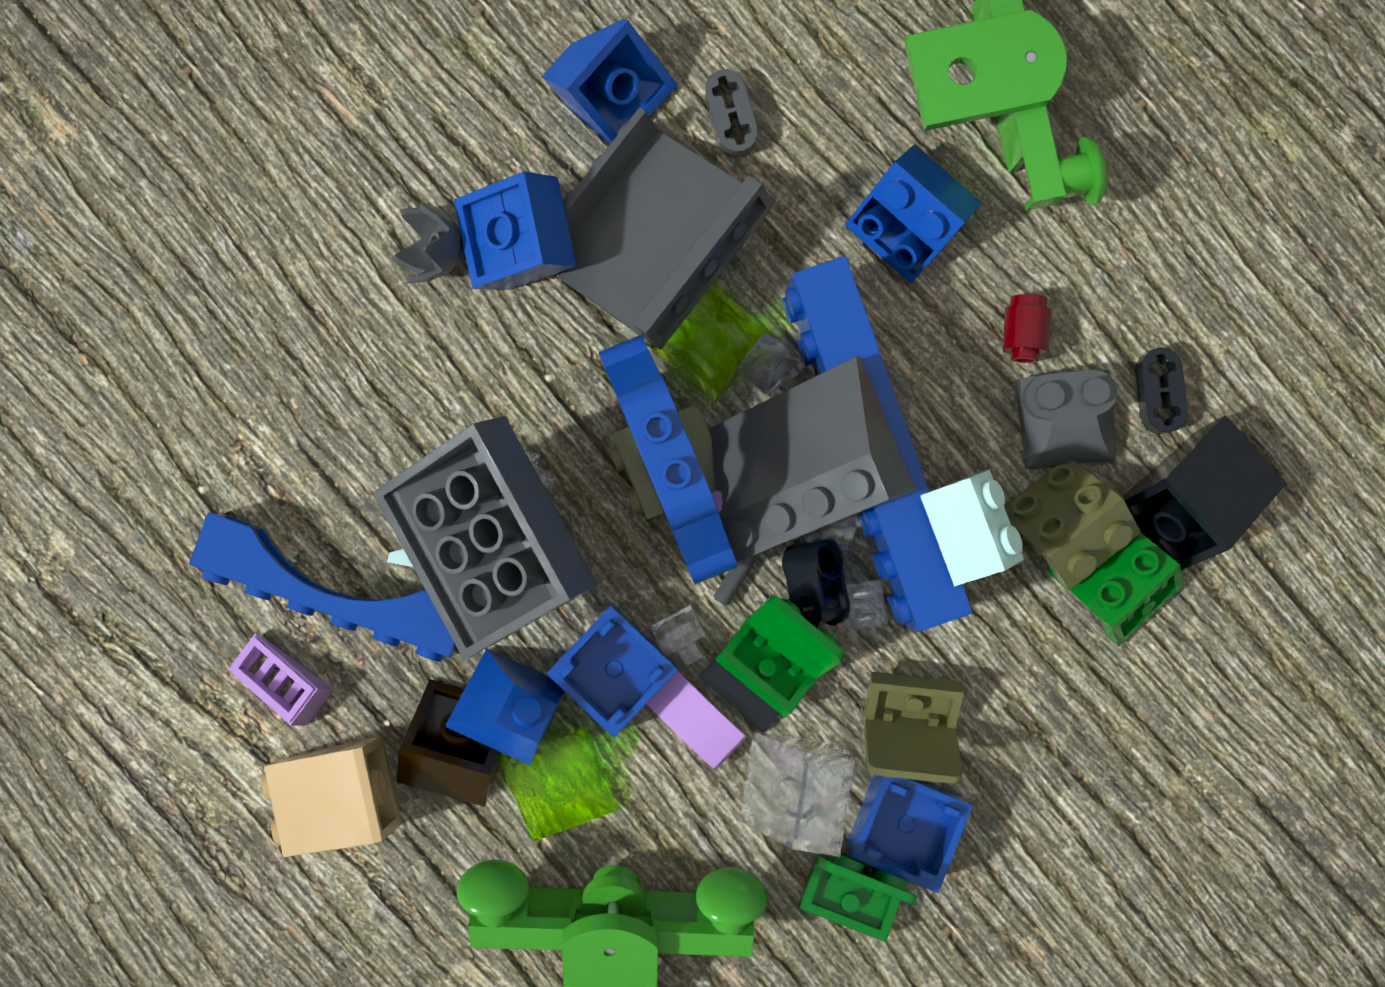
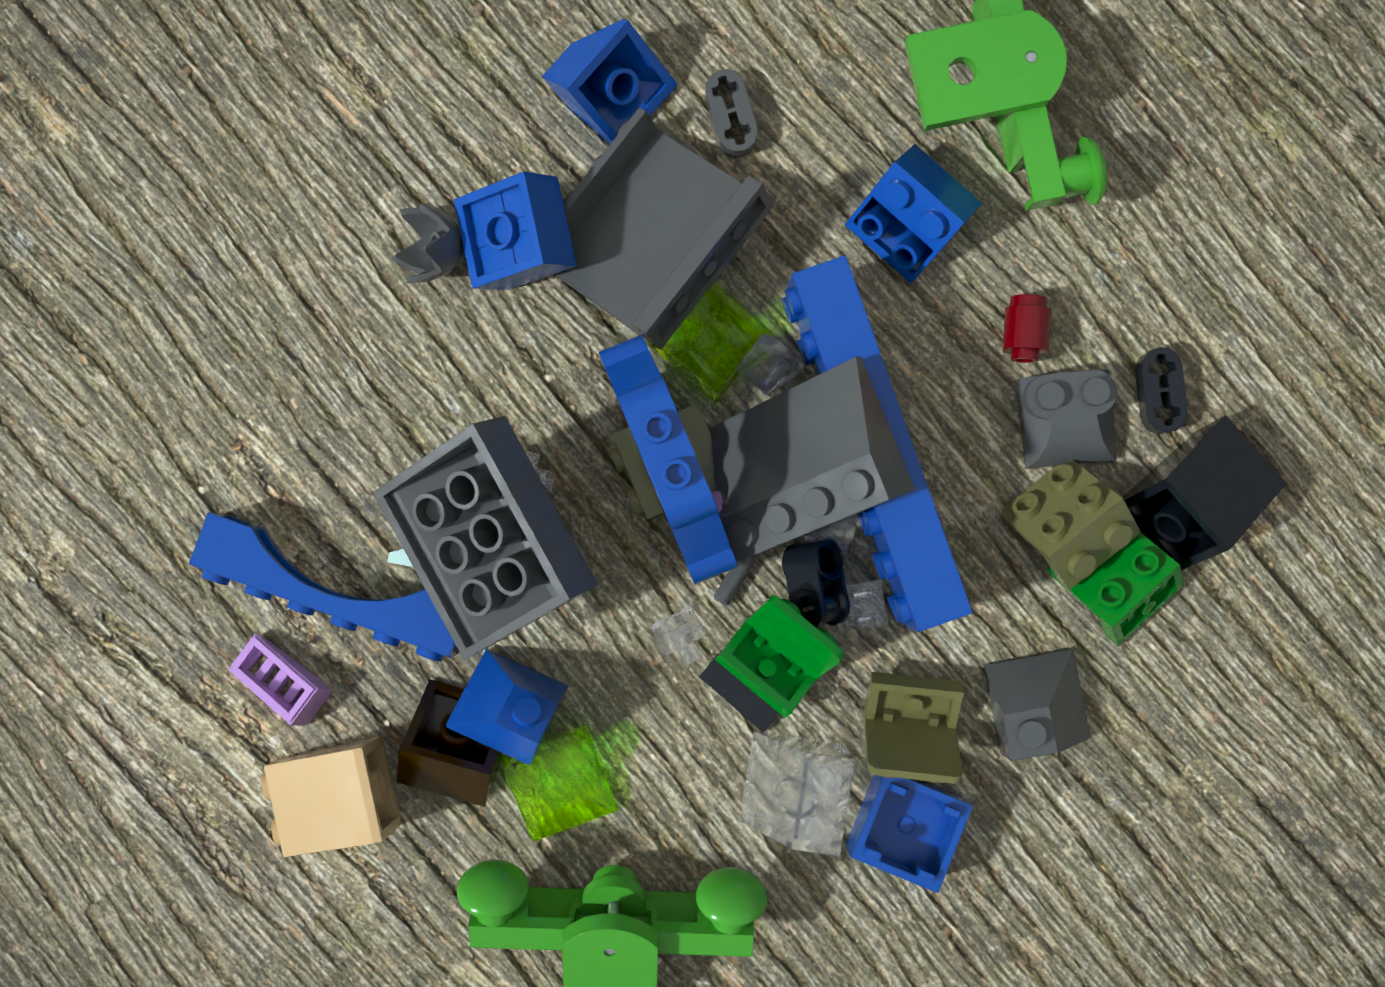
blue container [546,604,679,738] -> none
lavender slope [646,670,747,770] -> none
green bracket [797,850,918,942] -> none
light aqua slope [920,469,1024,586] -> none
none -> dark grey slope [983,648,1091,761]

